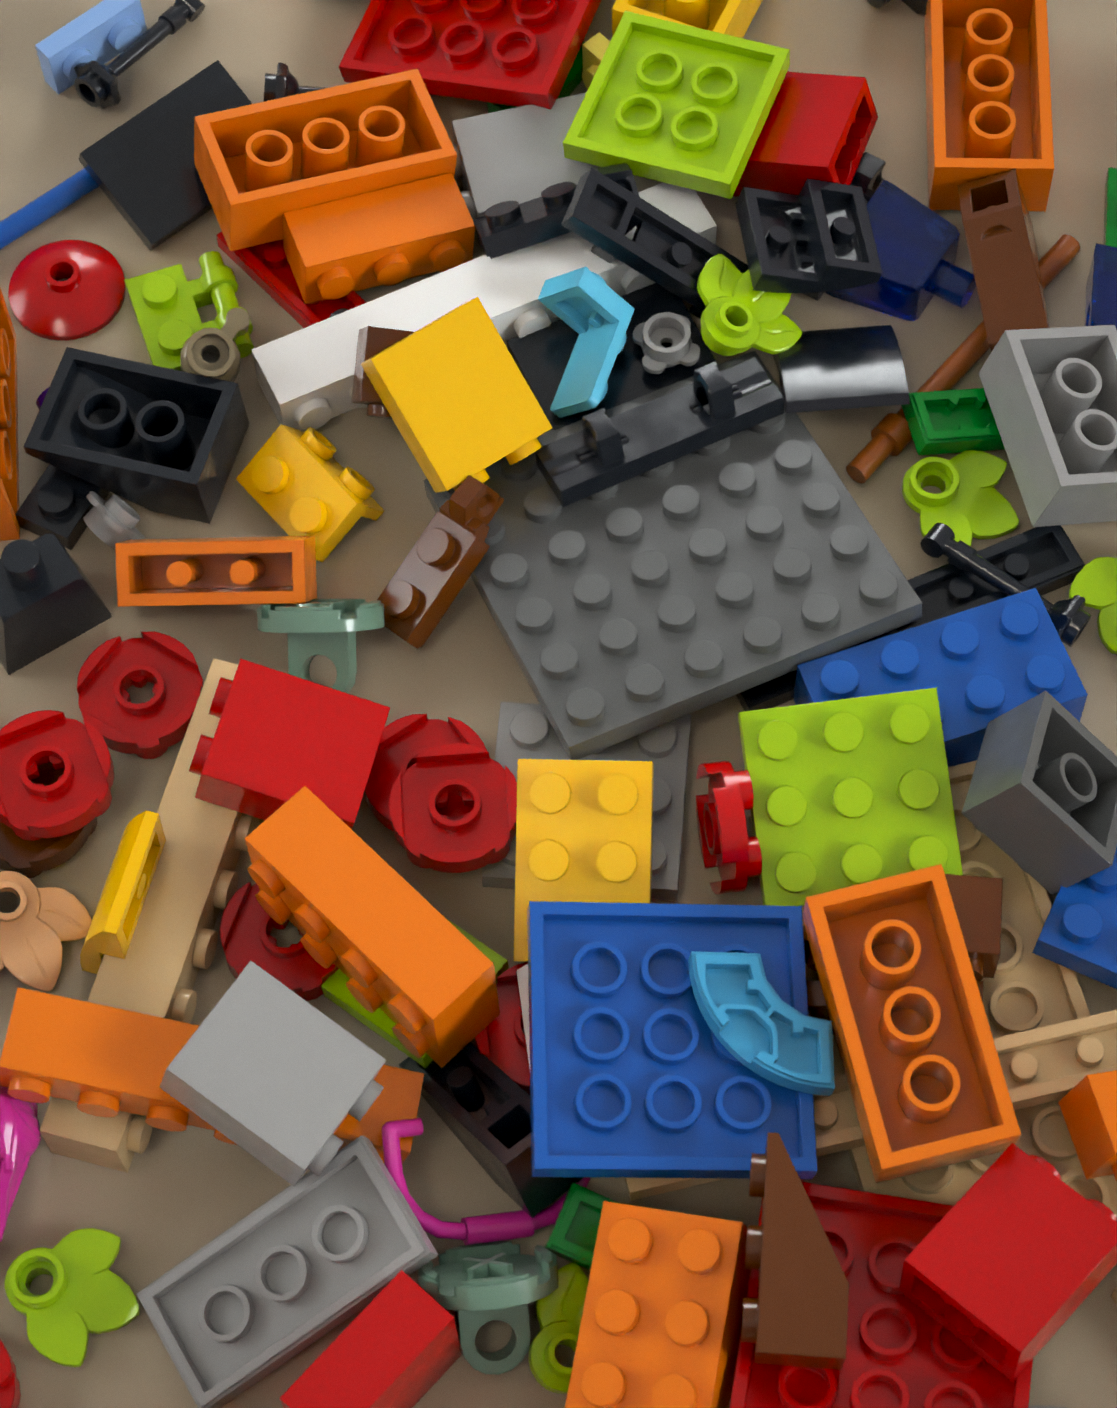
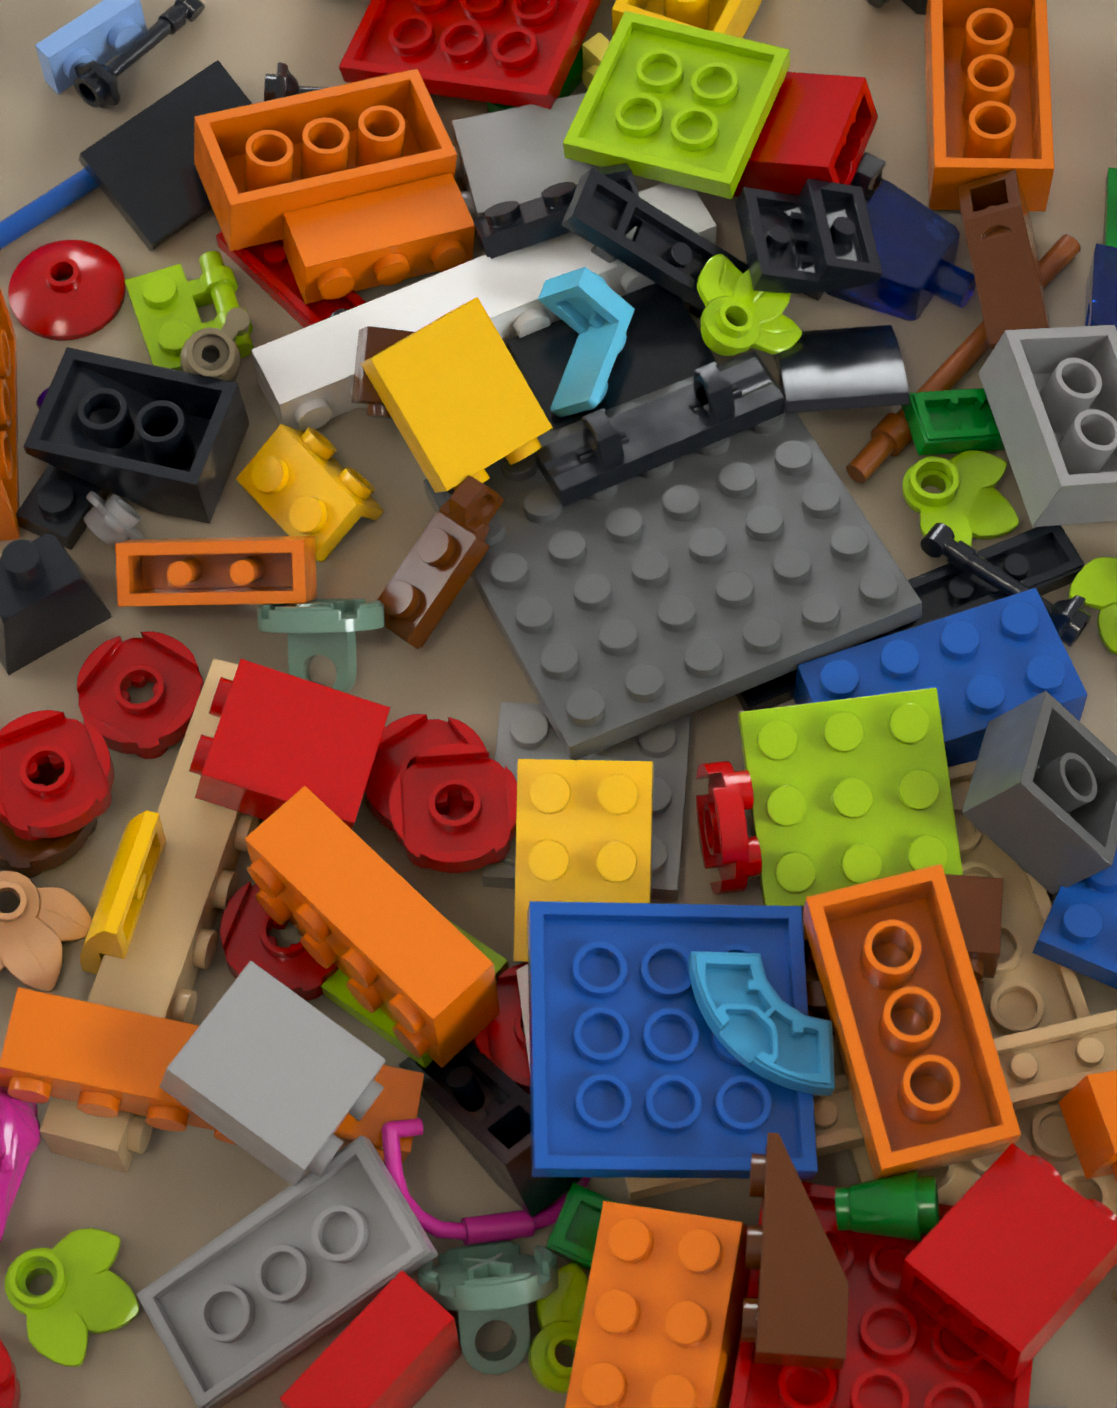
light grey plate [633,312,700,374] -> none
none -> green cone [835,1170,940,1242]

